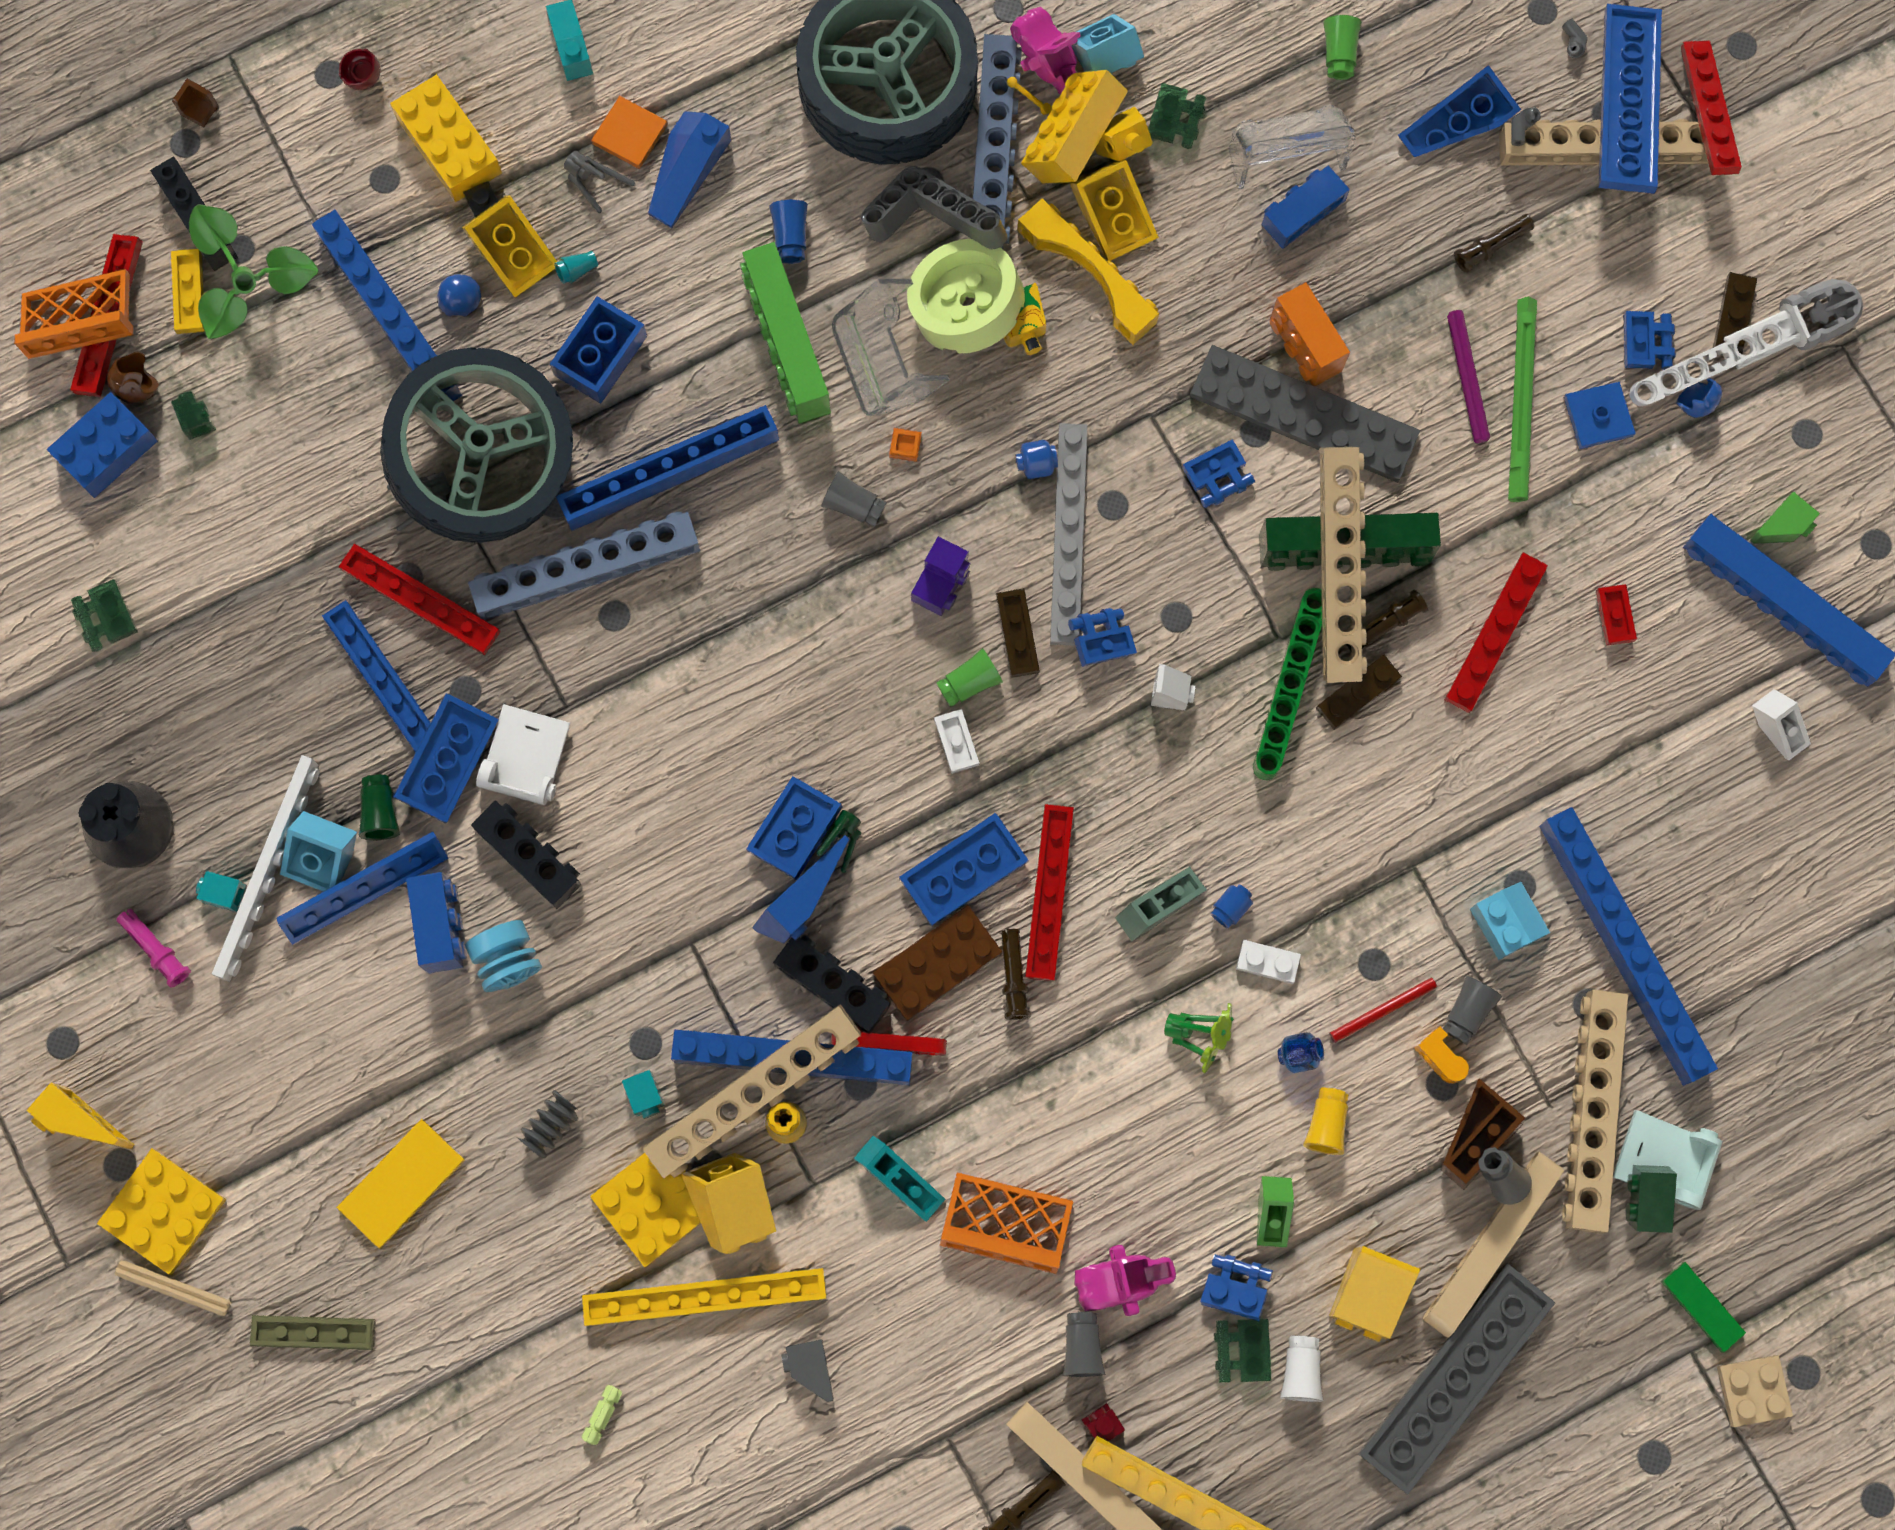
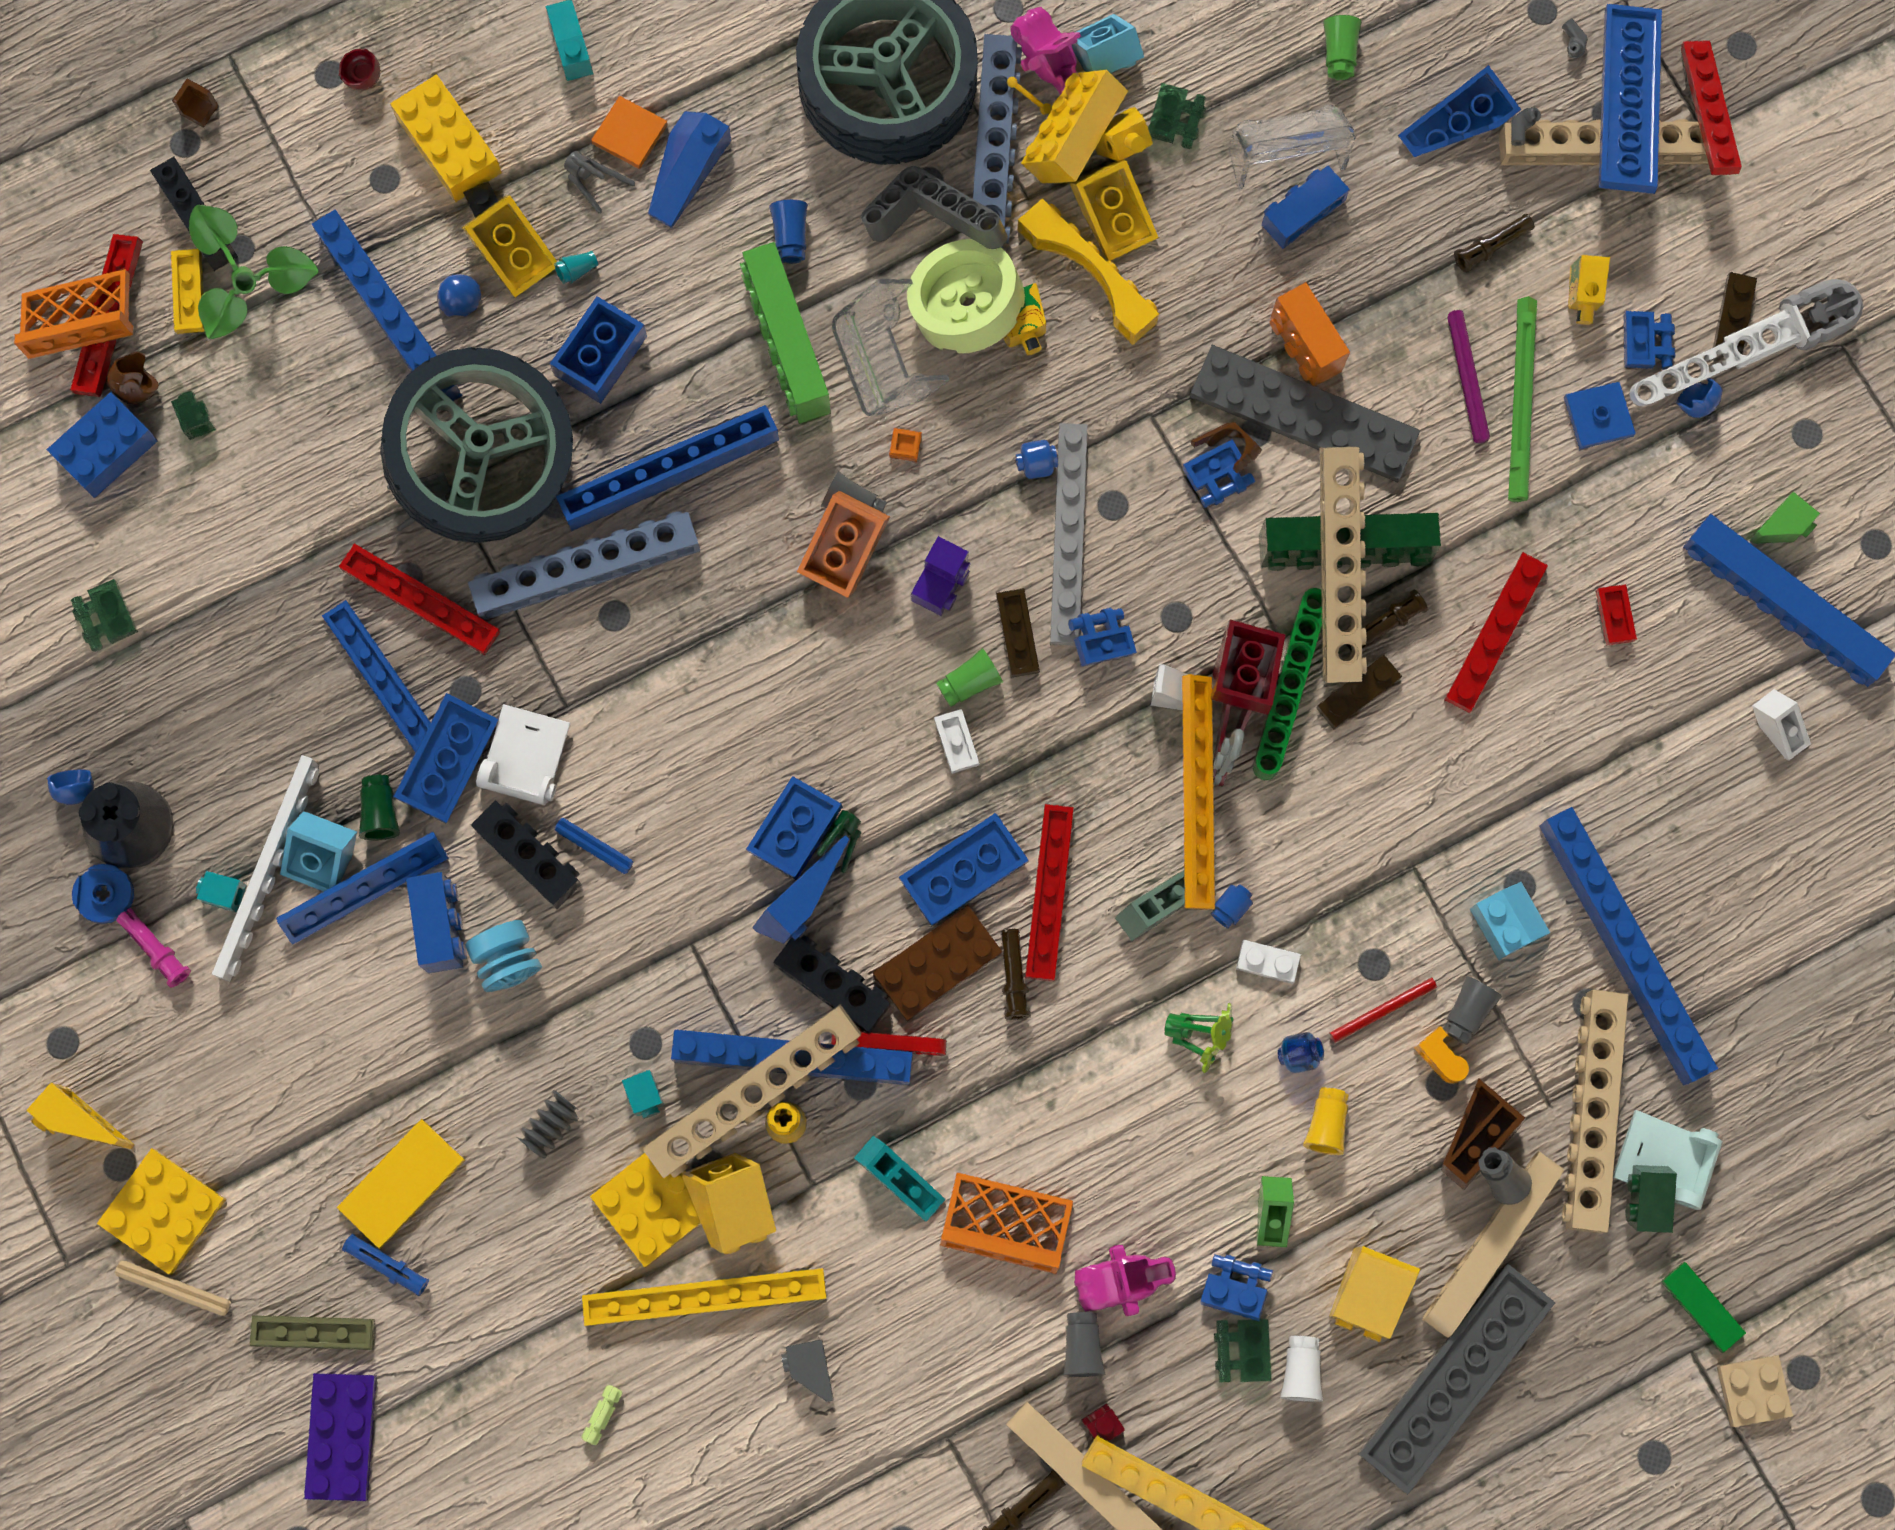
none -> blue hair [47,770,94,805]
none -> blue plate [72,864,134,924]
none -> dark purple plate [304,1373,377,1501]
none -> blue pin [342,1234,429,1296]
none -> blue axle [555,818,633,874]
none -> orange brick [797,491,890,598]
none -> light orange plate [1182,674,1215,910]
none -> reddish brown helmet [1190,421,1262,473]
none -> dark red slope [1211,619,1286,787]
none -> yellow torso [1568,255,1610,325]

